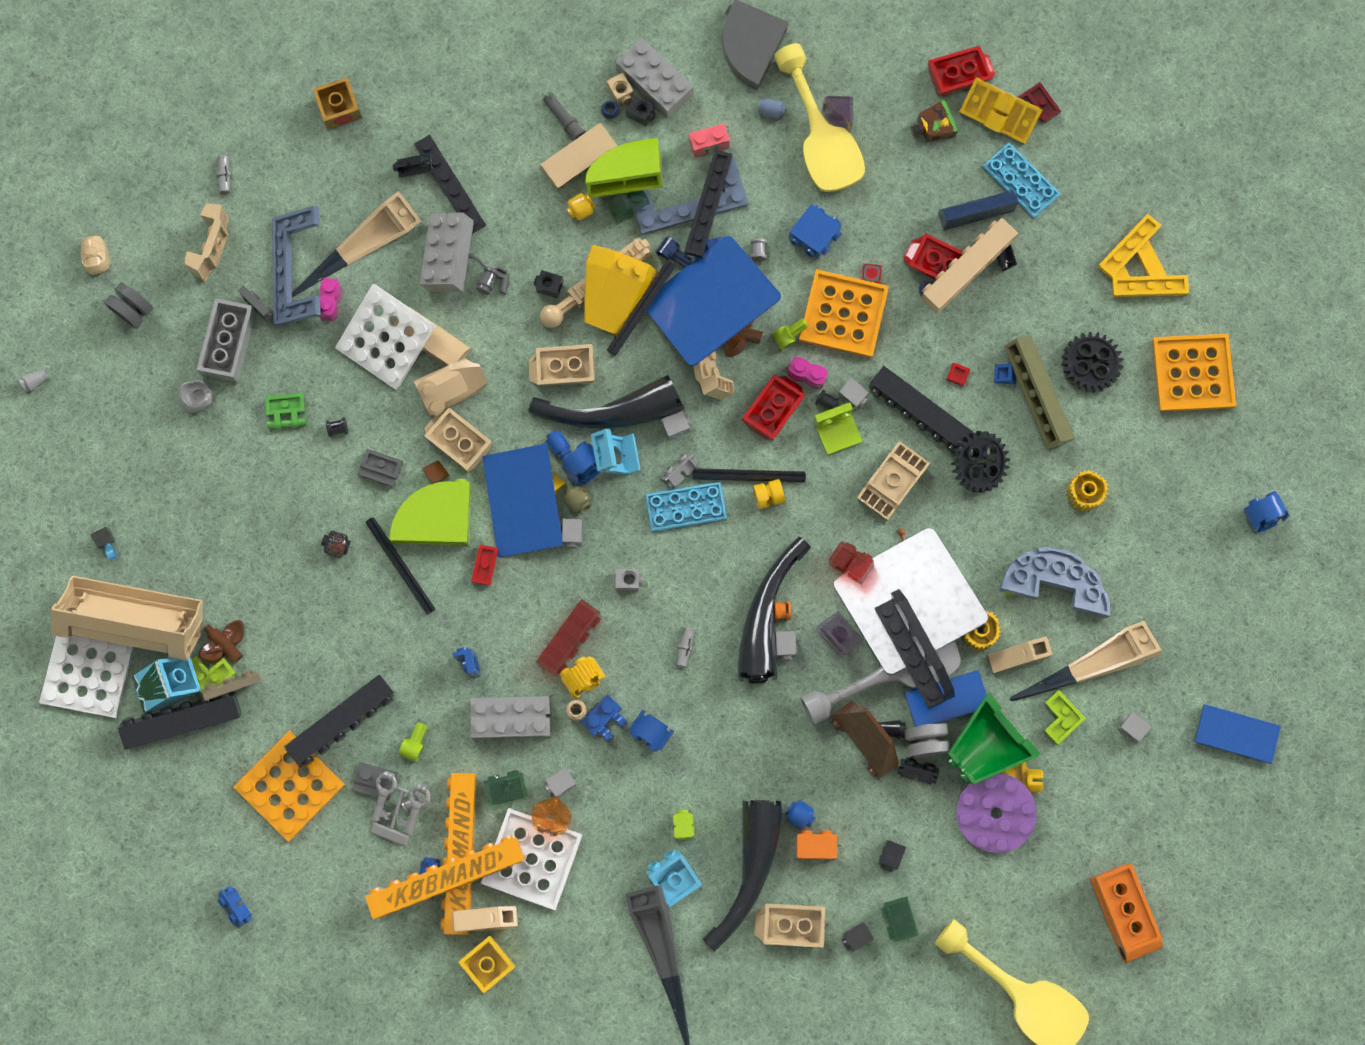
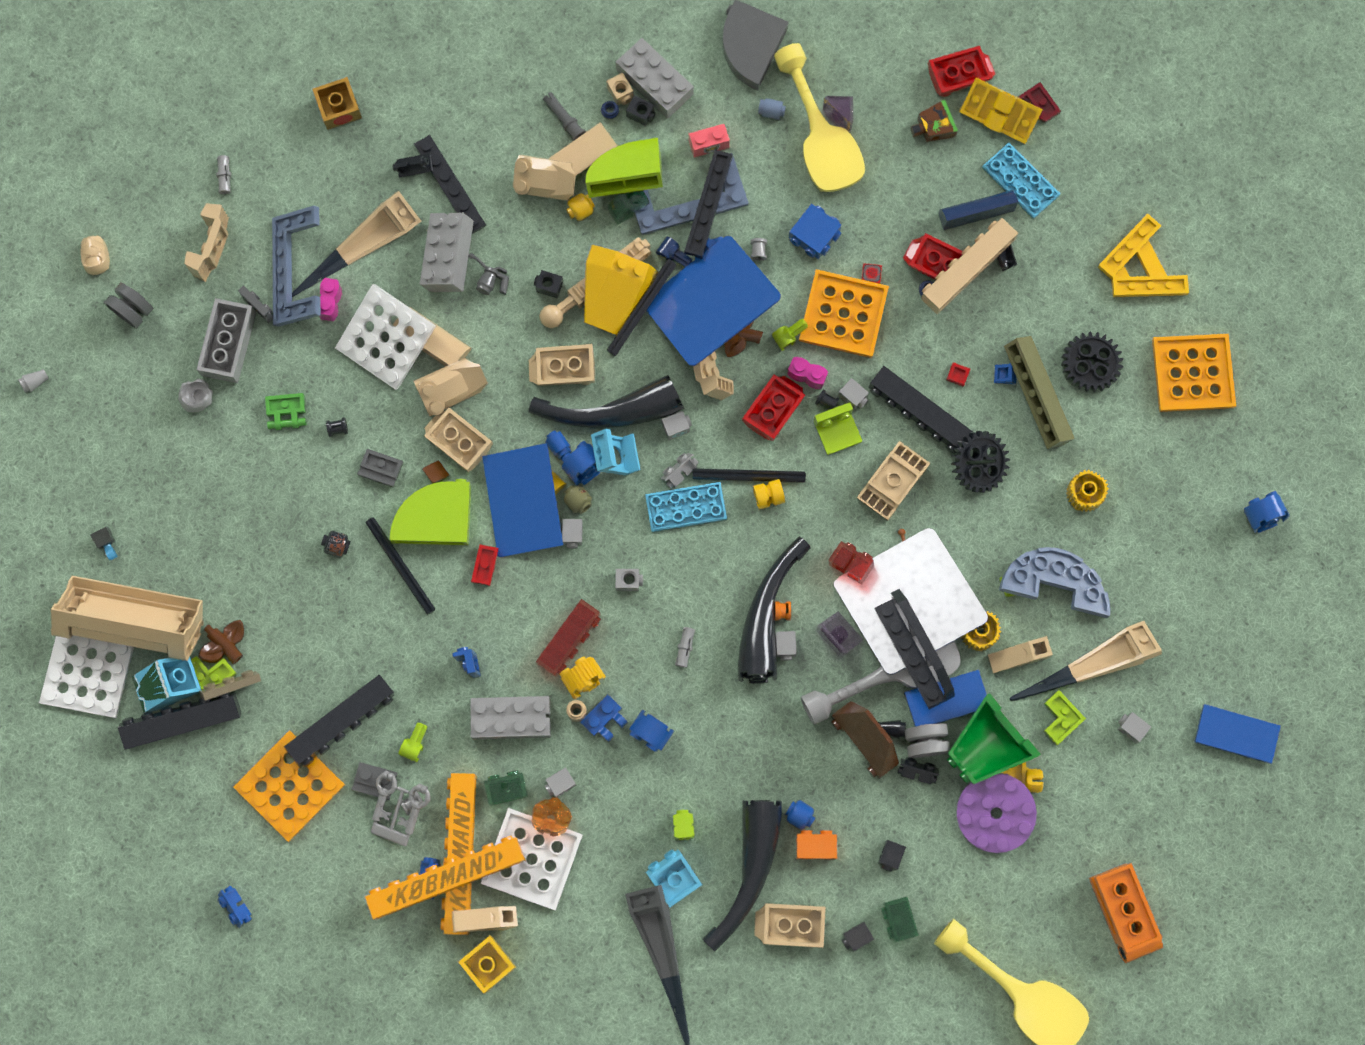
none -> tan slope [513,155,576,201]

